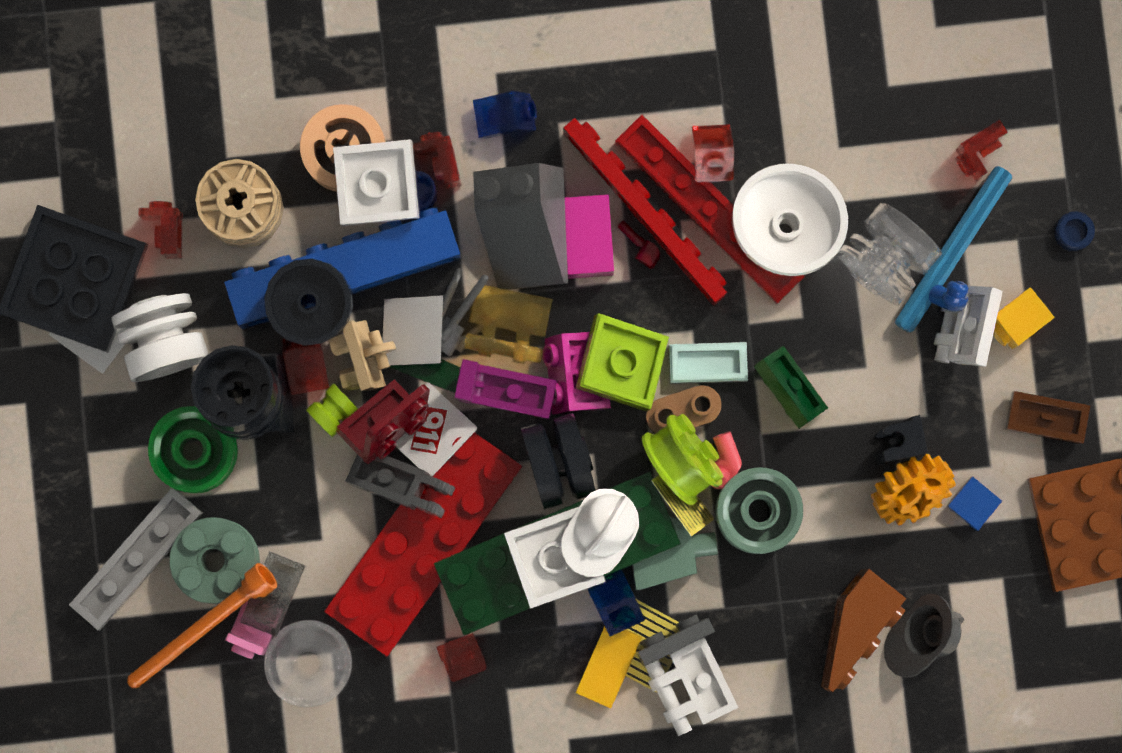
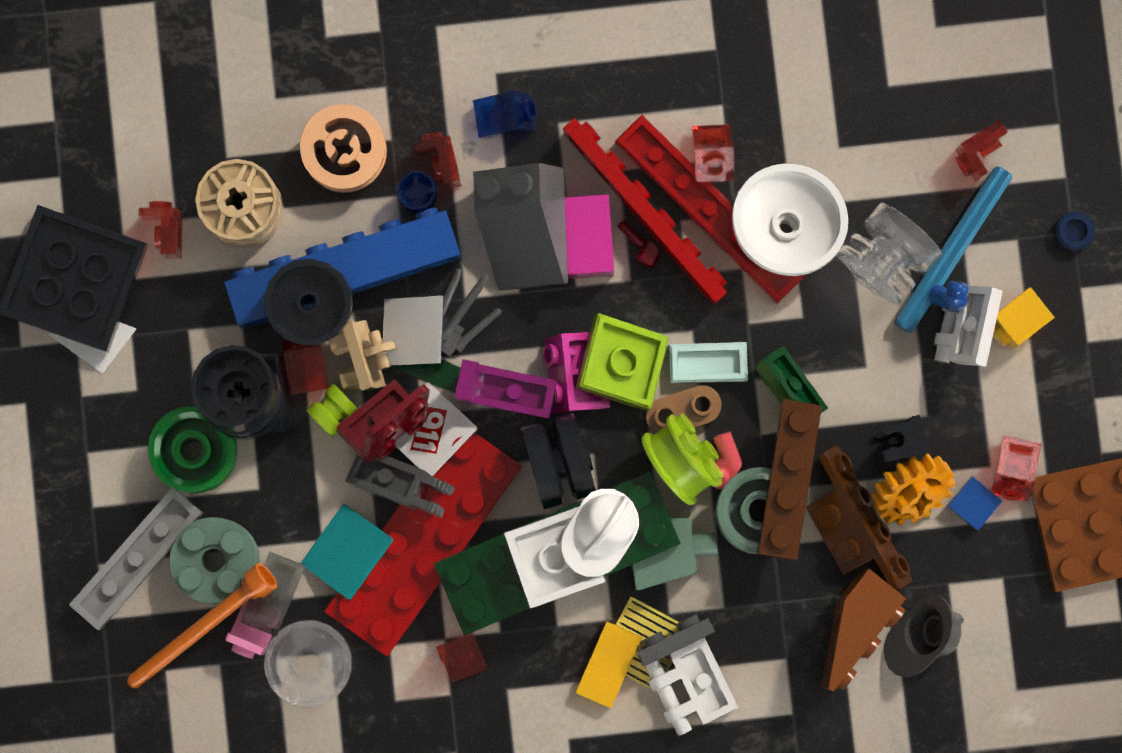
white wheel [111,293,208,382] -> none
white plate [333,139,419,226] -> none
clear yellow plate [464,285,552,364] -> none
clear blue brick [587,570,645,637] -> none
light yellow sticker [651,475,714,537] -> none
reddish brown plate [1005,391,1090,444] -> none
none -> teal sticker [301,504,393,600]
none -> reddish brown plate [757,399,822,561]
none -> reddish brown bracket [806,445,912,591]
none -> clear red bracket [991,435,1042,501]

